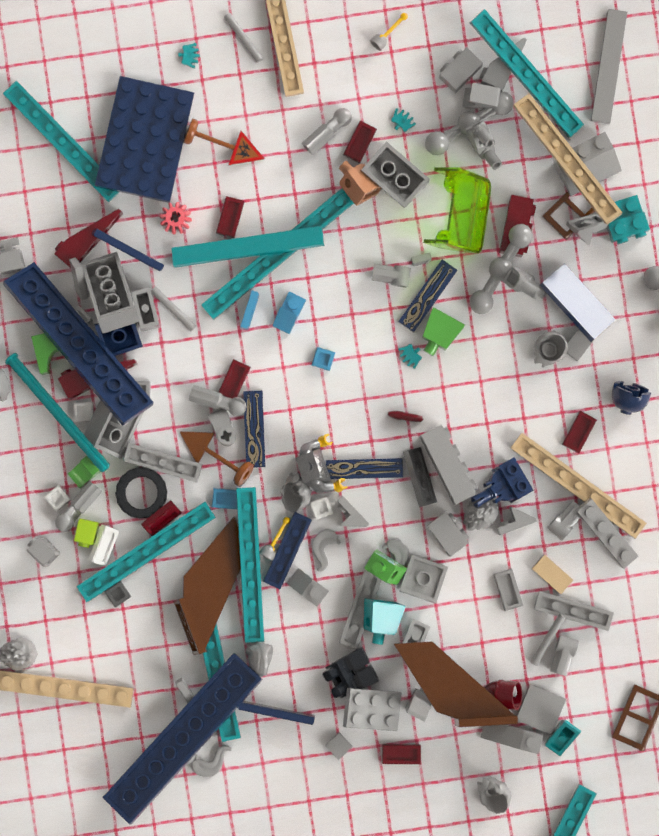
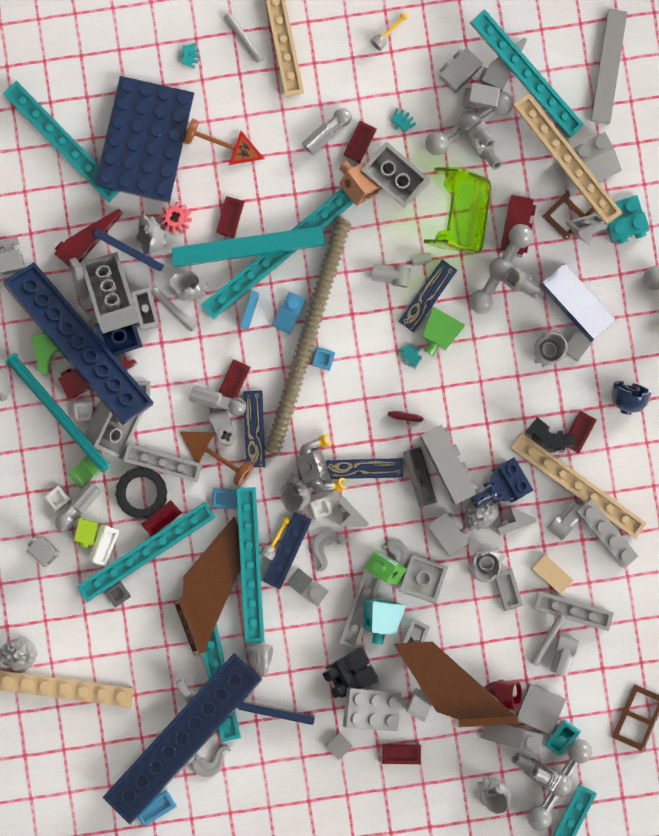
none -> light grey hair [136,214,167,254]
none -> dark azure tile [138,790,177,827]
none -> light grey hair [169,271,209,302]
none -> dark tan piece [265,218,352,455]
none -> light grey hair [468,548,505,583]
none -> light grey connector [511,739,592,831]
none -> black hips [525,417,575,453]

